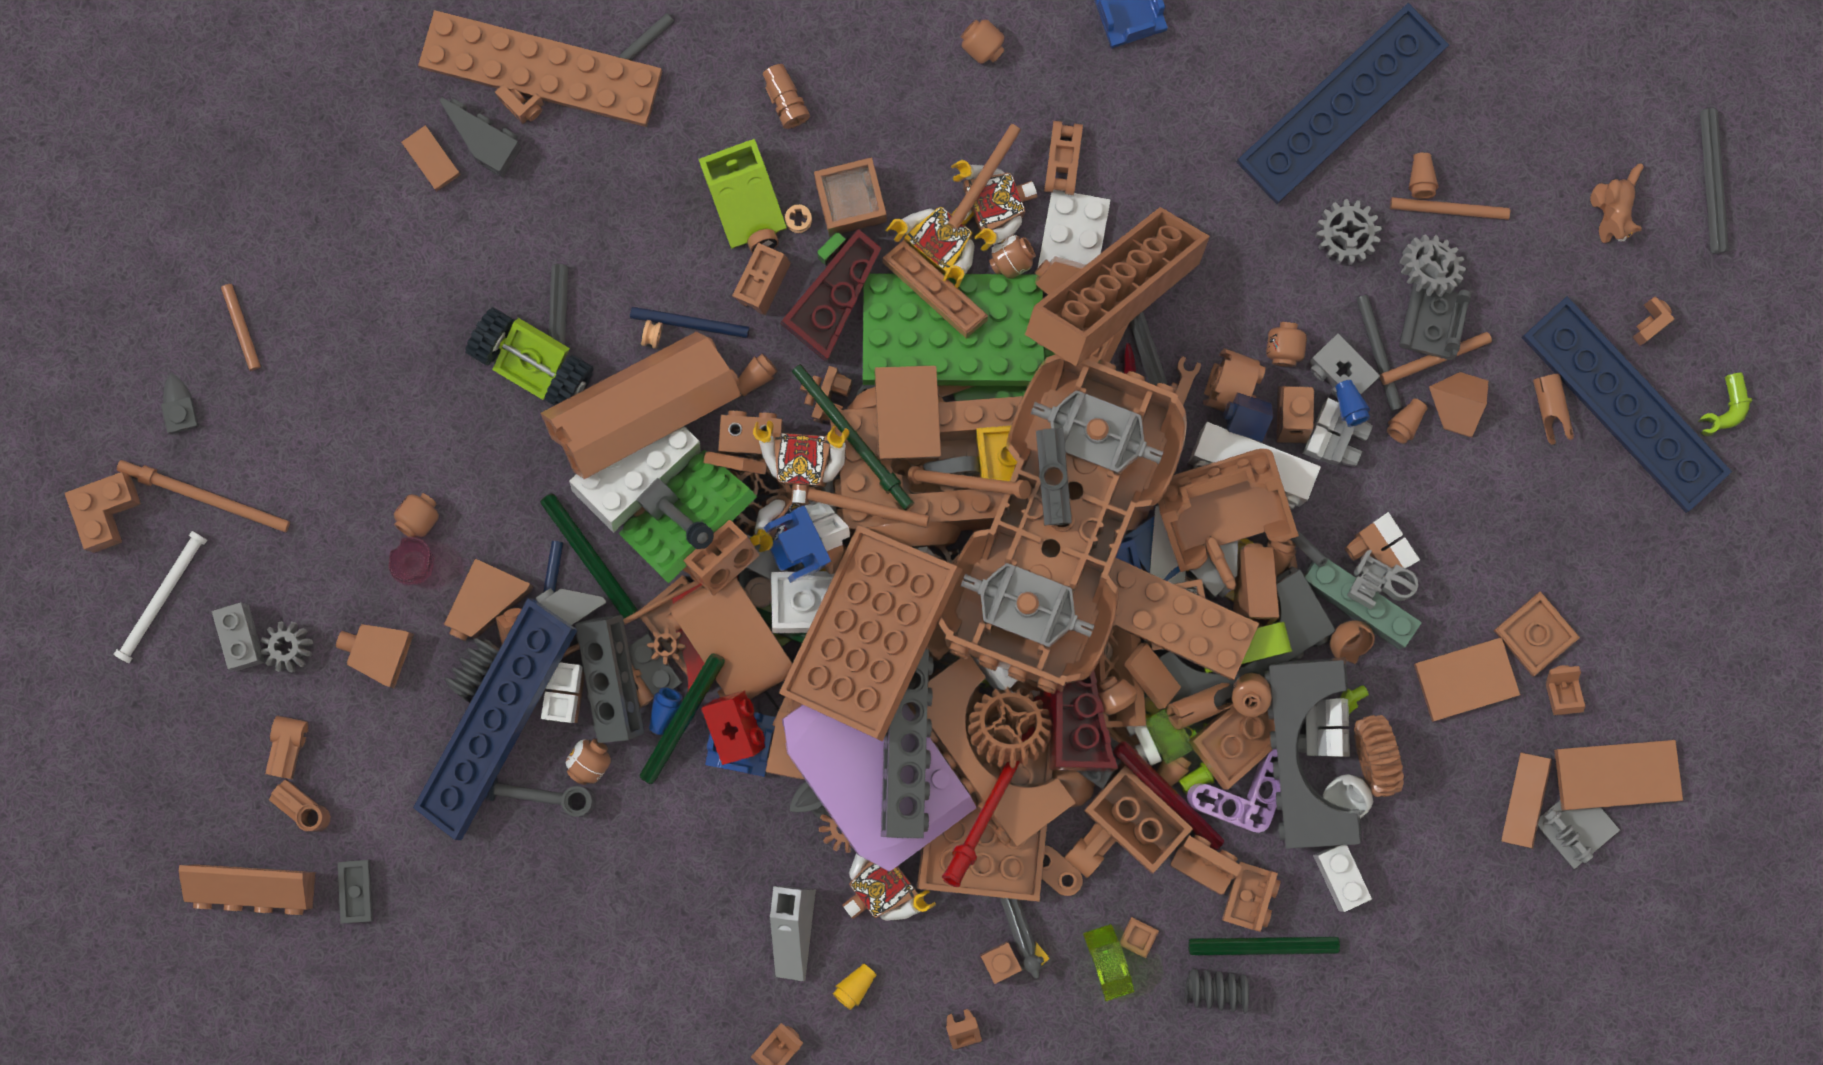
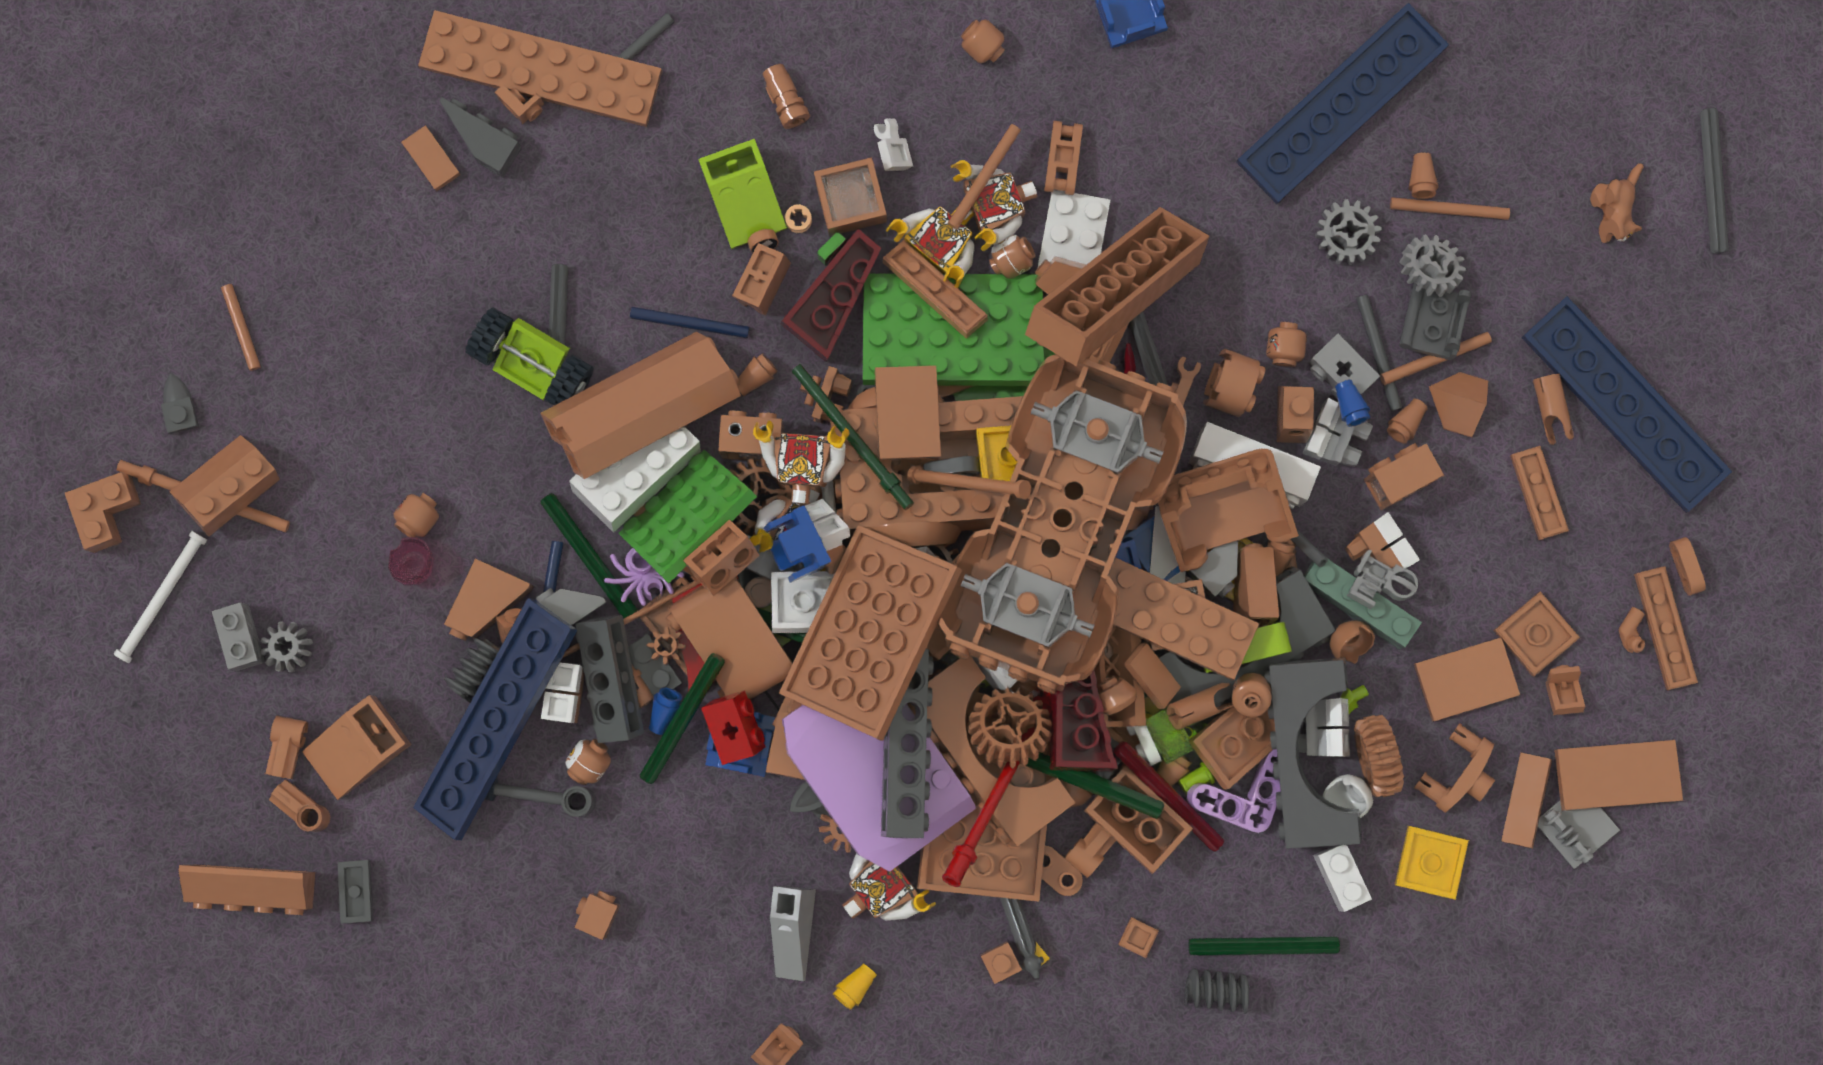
nougat torso [336,624,414,689] -> none
dark grey piece [636,478,714,549] -> none
light nougat bush [641,320,663,349] -> none
nougat tile [703,451,767,474] -> none
nougat bar [807,488,930,528] -> none
nougat tile [946,1009,982,1050] -> none
dark grey piece [1036,428,1072,526] -> none
clear neon green brick [1083,924,1134,1002] -> none
nougat bracket [1170,835,1243,895] -> none
nougat piece [1206,536,1236,590] -> none
nougat bracket [1222,862,1280,932] -> none
dark blue brick [1224,392,1273,442] -> none
nougat bracket [1633,297,1674,346] -> none
lime piece [1698,373,1752,436] -> none
none -> nougat slope [169,435,280,537]
none -> nougat slope [302,695,412,800]
none -> nougat brick [574,890,620,940]
none -> lavender animal [604,548,684,606]
none -> white plate [874,118,913,171]
none -> dark green axle [1020,752,1164,819]
none -> nougat piece [1364,443,1444,510]
none -> yellow tile [1395,826,1469,900]
none -> nougat connector [1414,723,1495,813]
none -> nougat tile [1510,446,1569,540]
none -> nougat arm [1619,607,1645,653]
none -> nougat tile [1634,566,1698,690]
none -> nougat beam [1669,537,1706,596]

